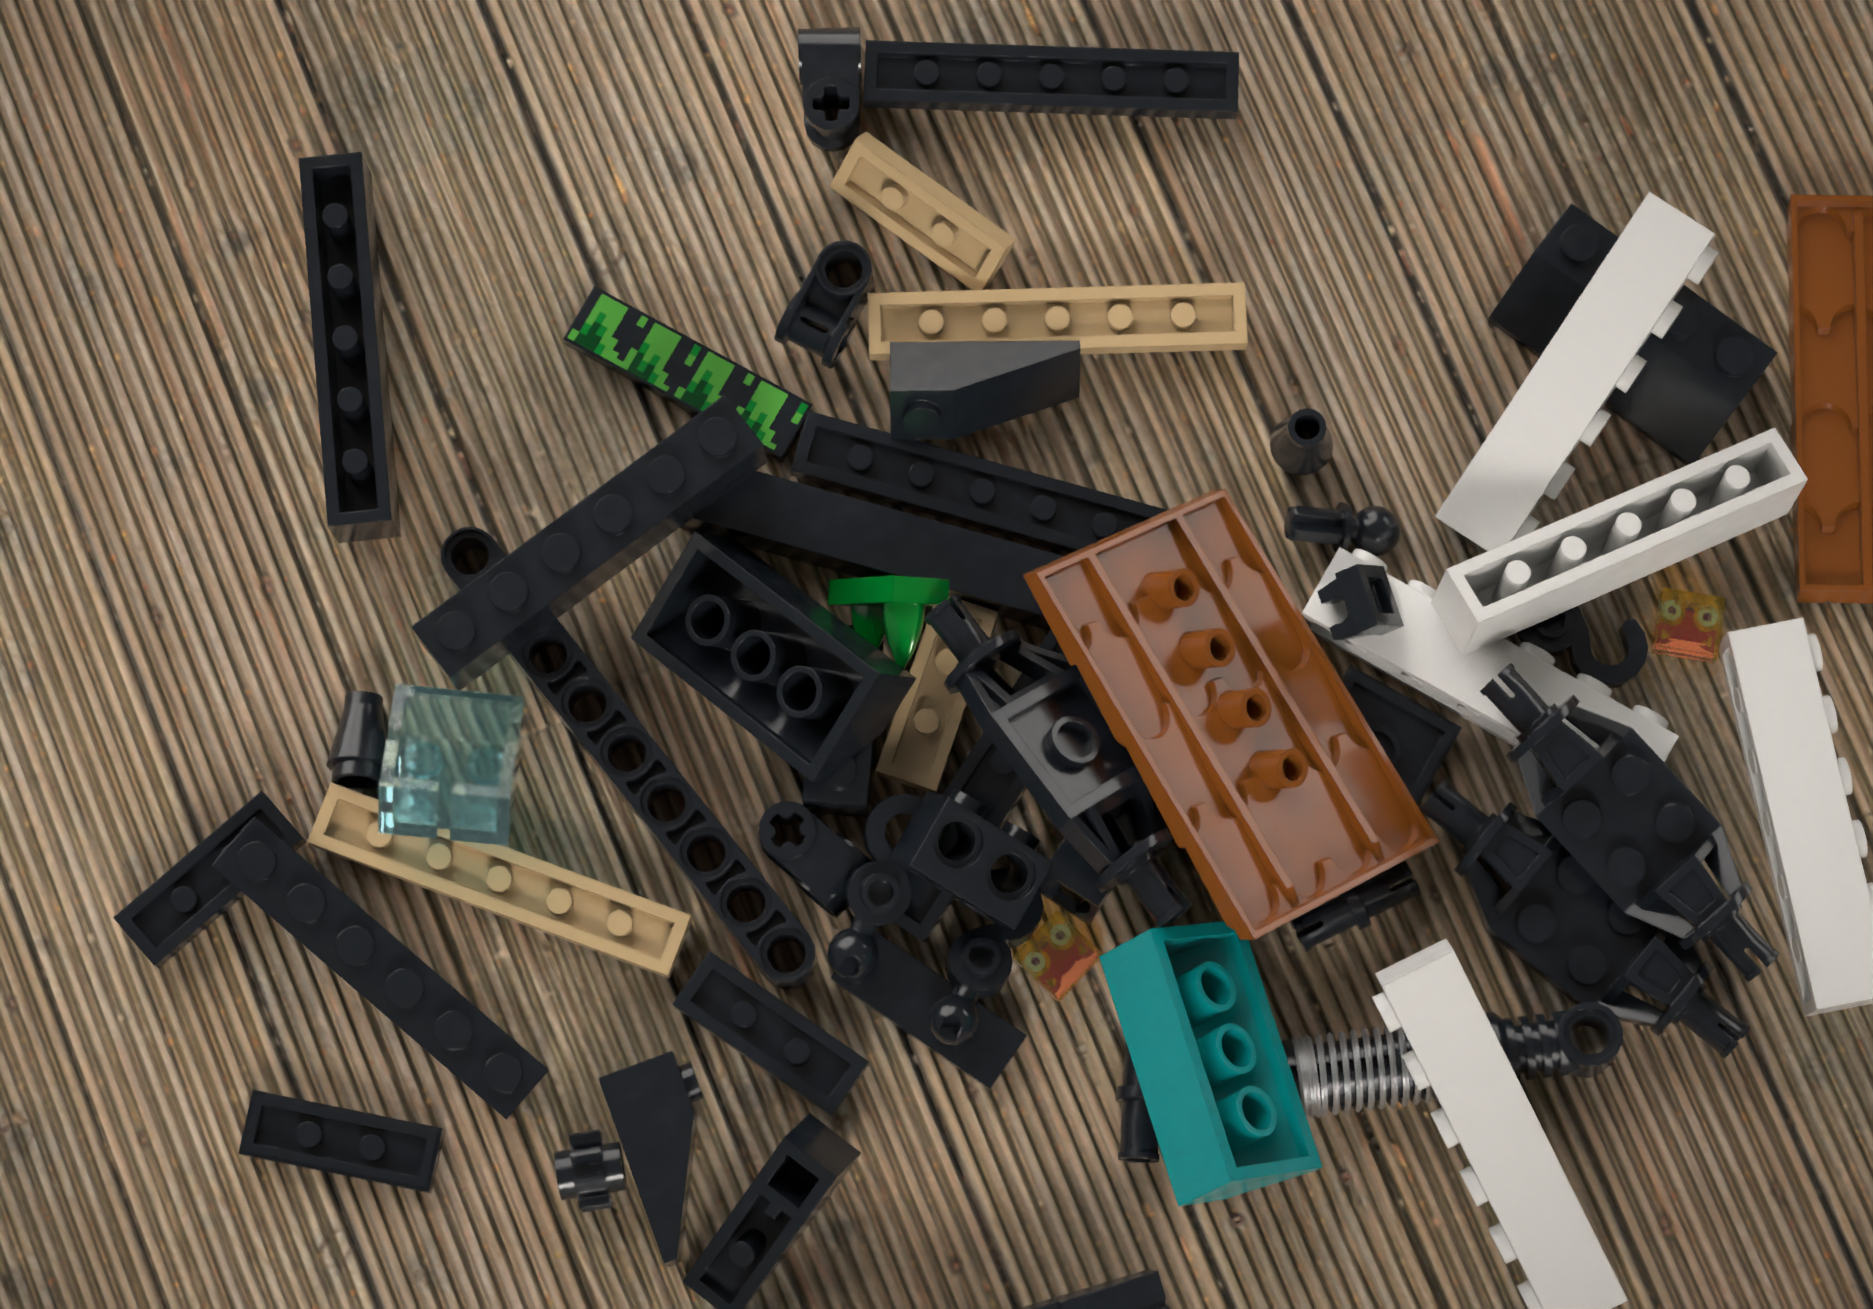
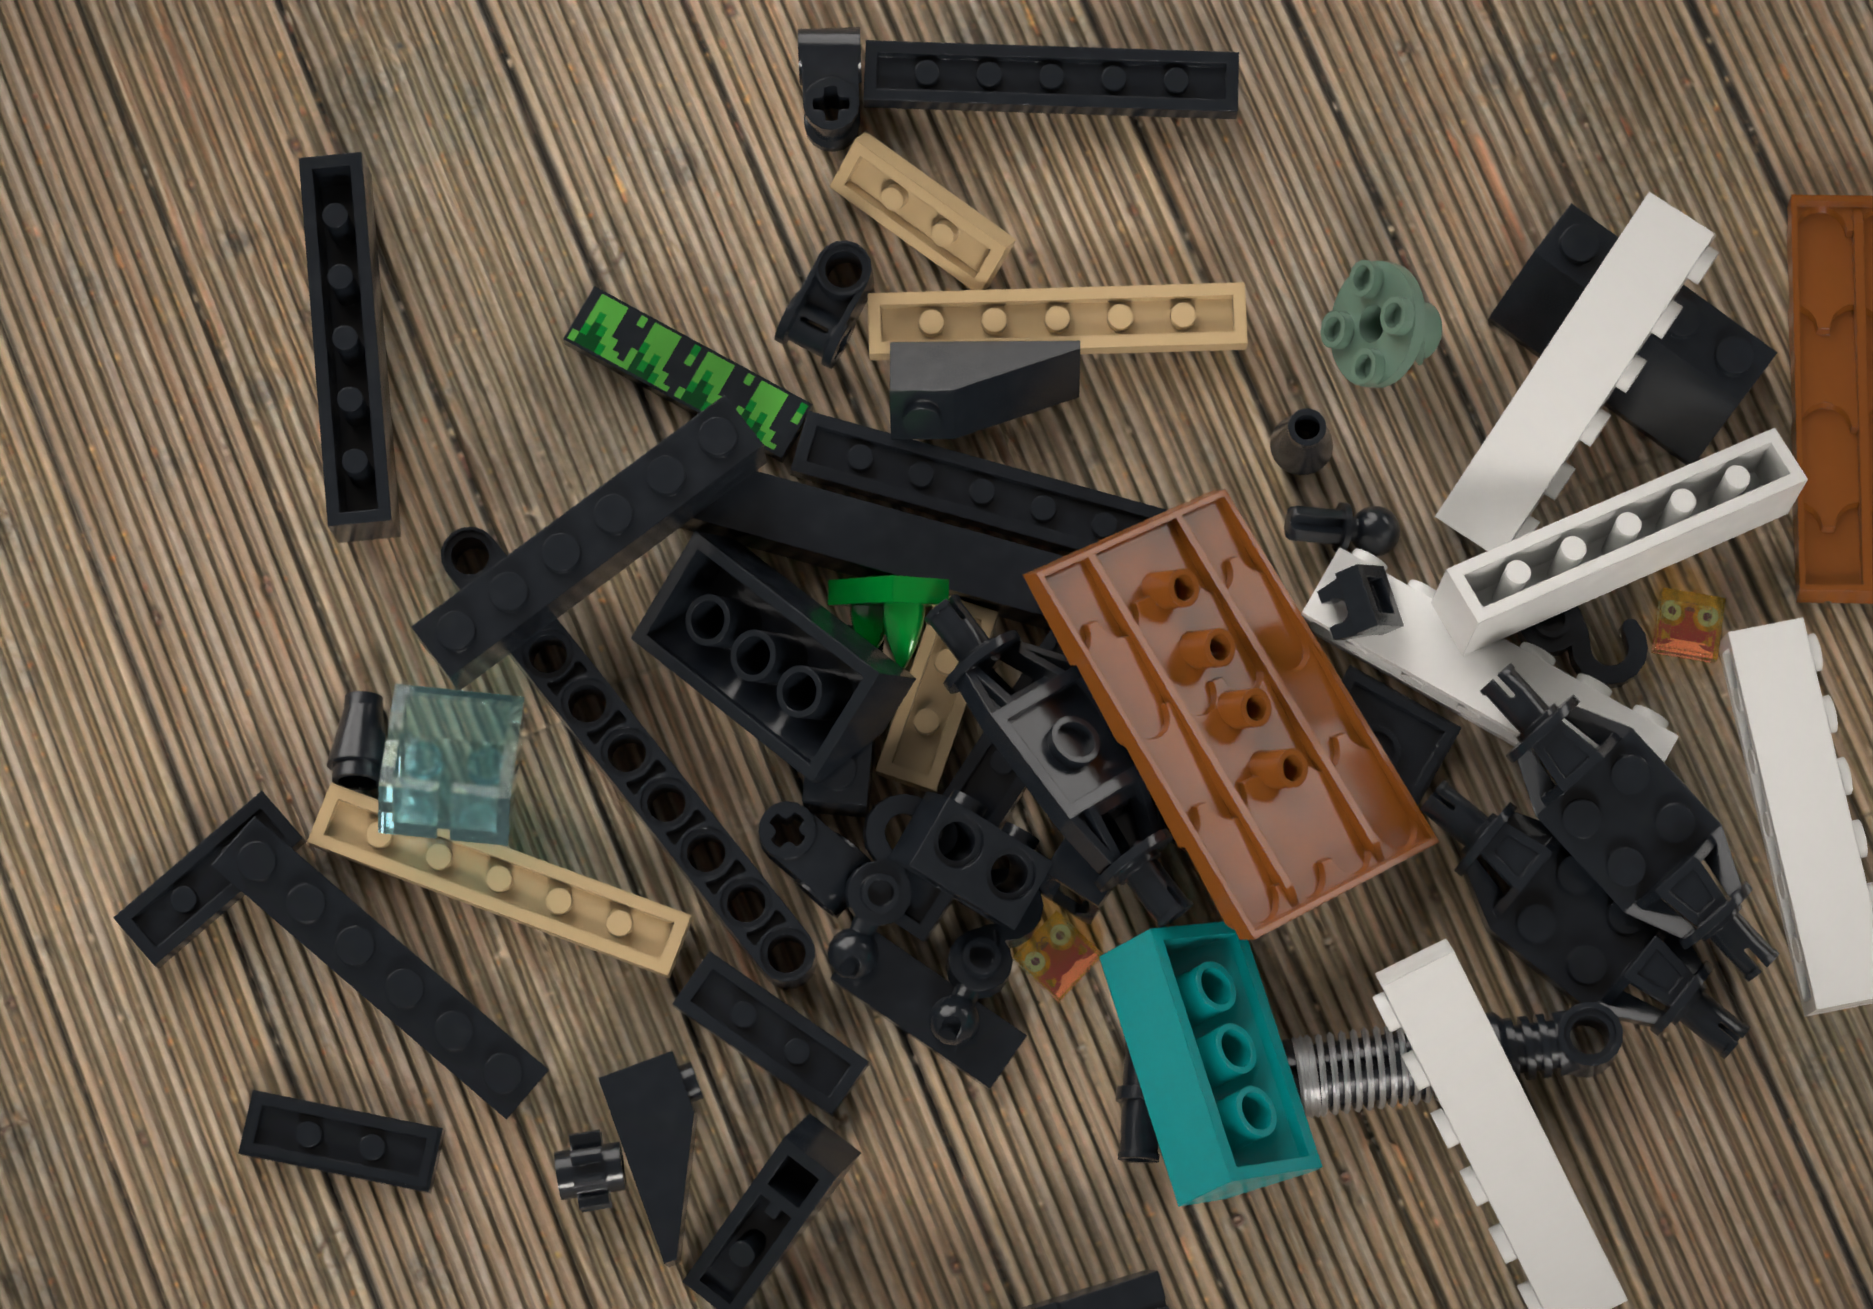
black pin [1289,861,1421,952] -> none
none -> sand green plate [1320,260,1442,388]

